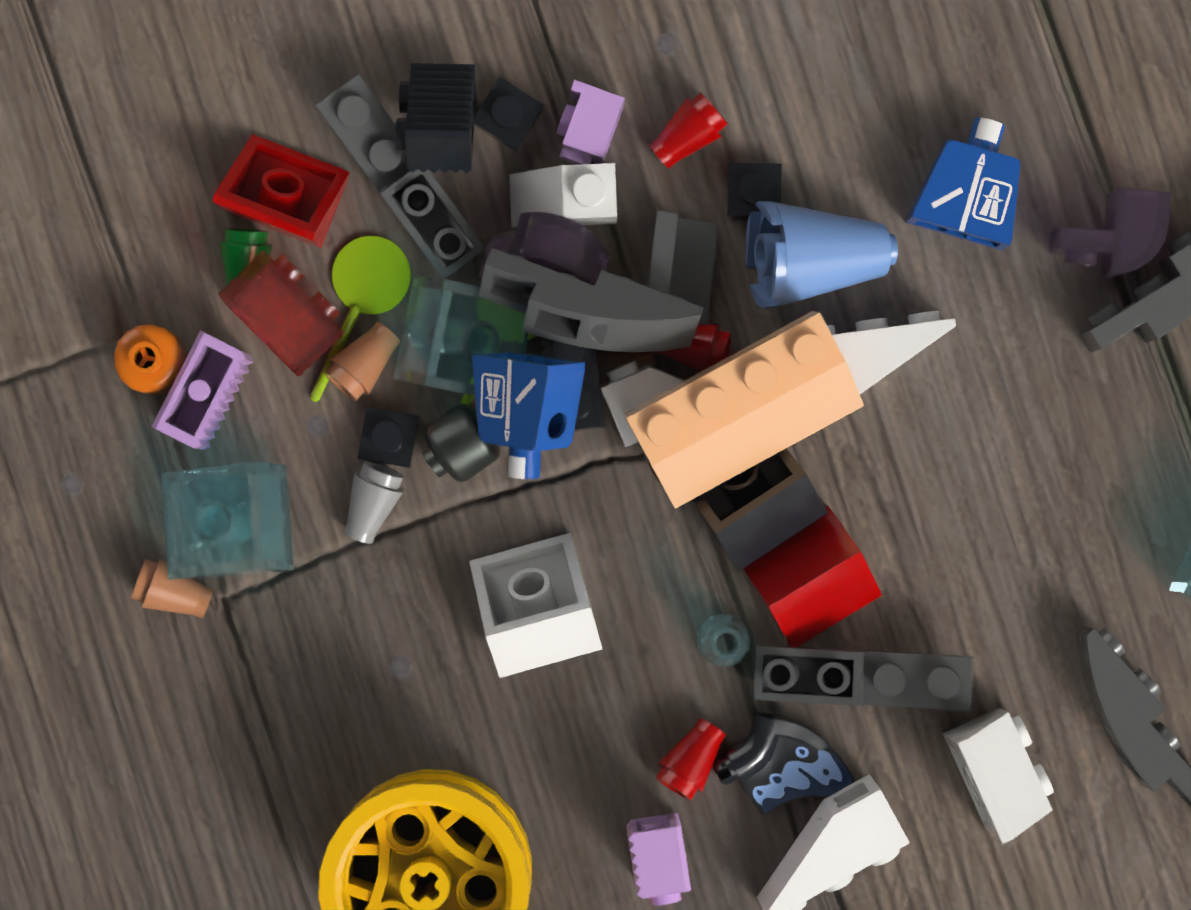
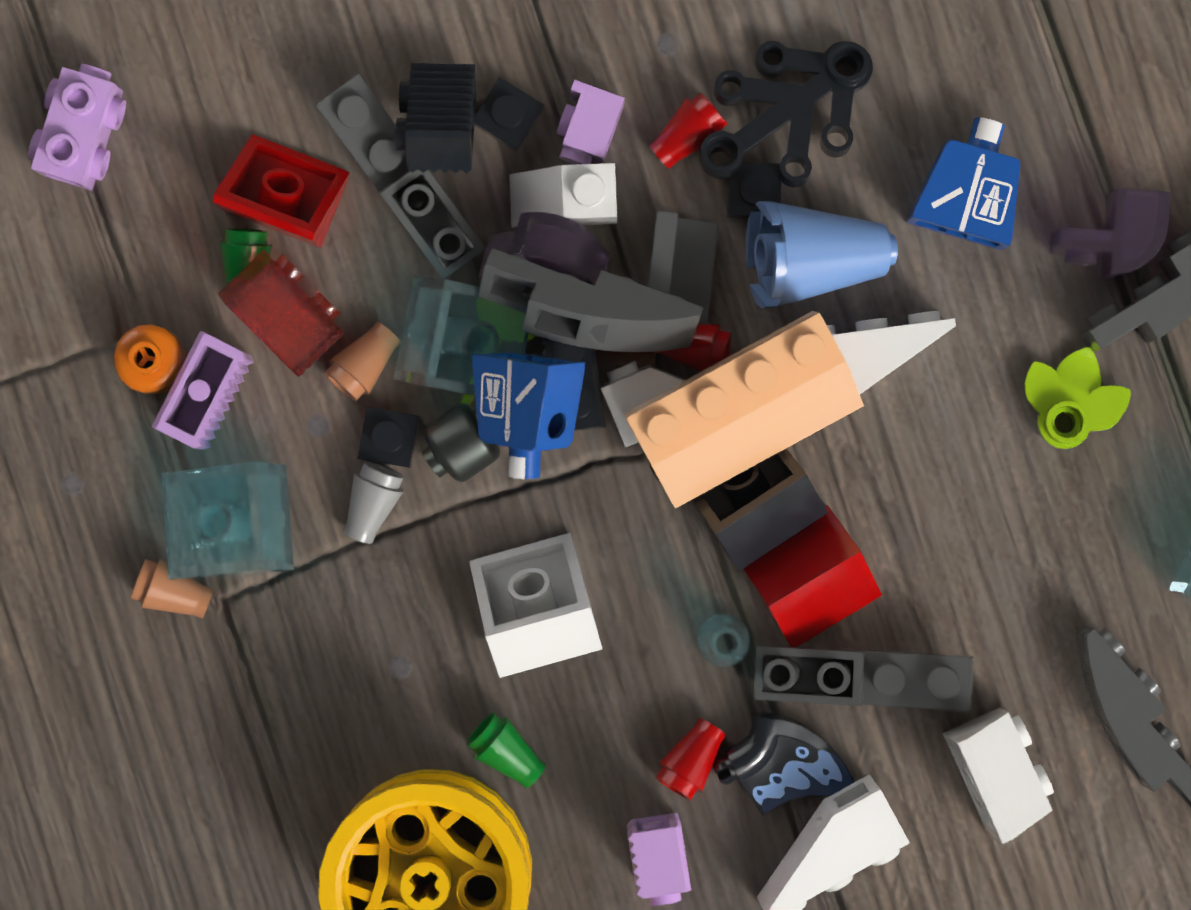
lime piece [310,236,411,402] -> none
none -> lavender brick [28,64,126,191]
none -> green cone [466,713,546,789]
none -> black plant [699,41,873,188]
none -> lime plate [1024,347,1131,449]

